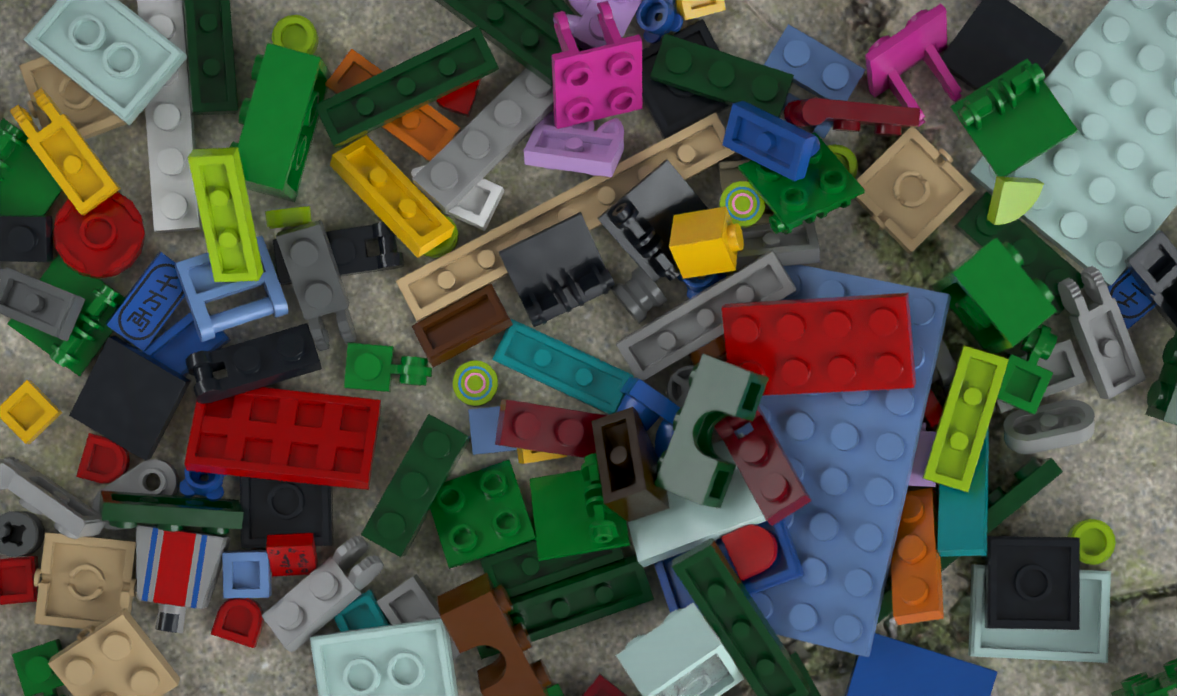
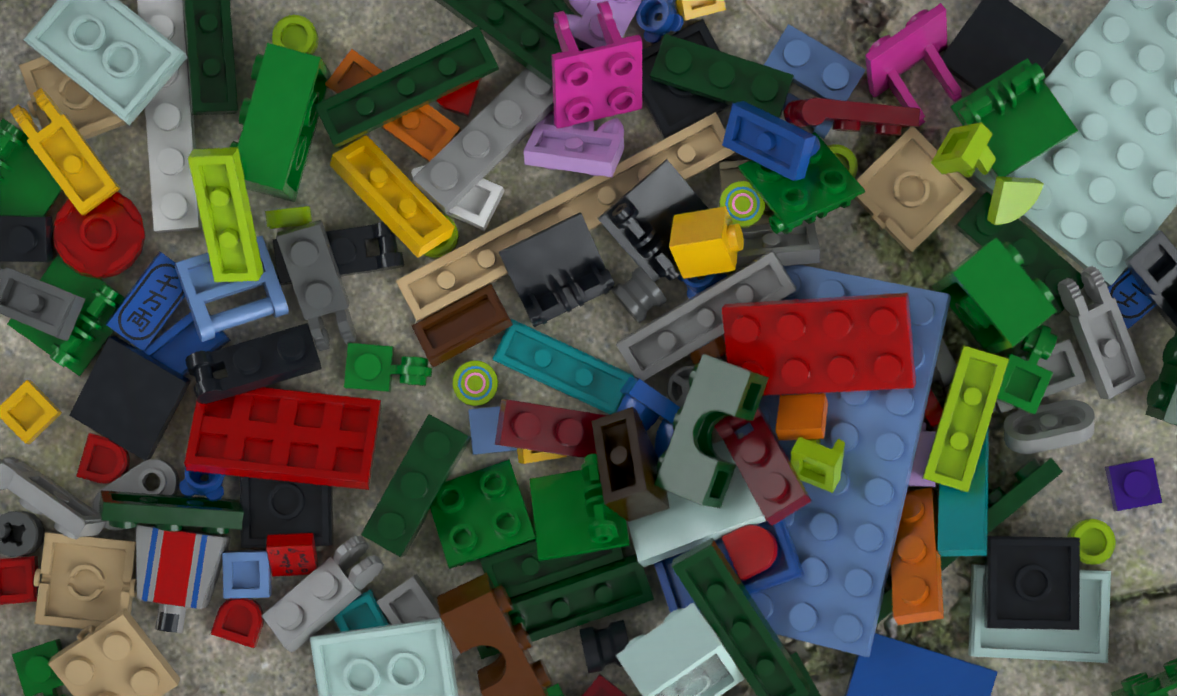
none -> black wheel [579,619,629,674]
none -> orange tile [775,393,828,441]
none -> lime tile [791,437,845,493]
none -> lime tile [931,122,996,178]
none -> dark purple plate [1105,458,1162,511]

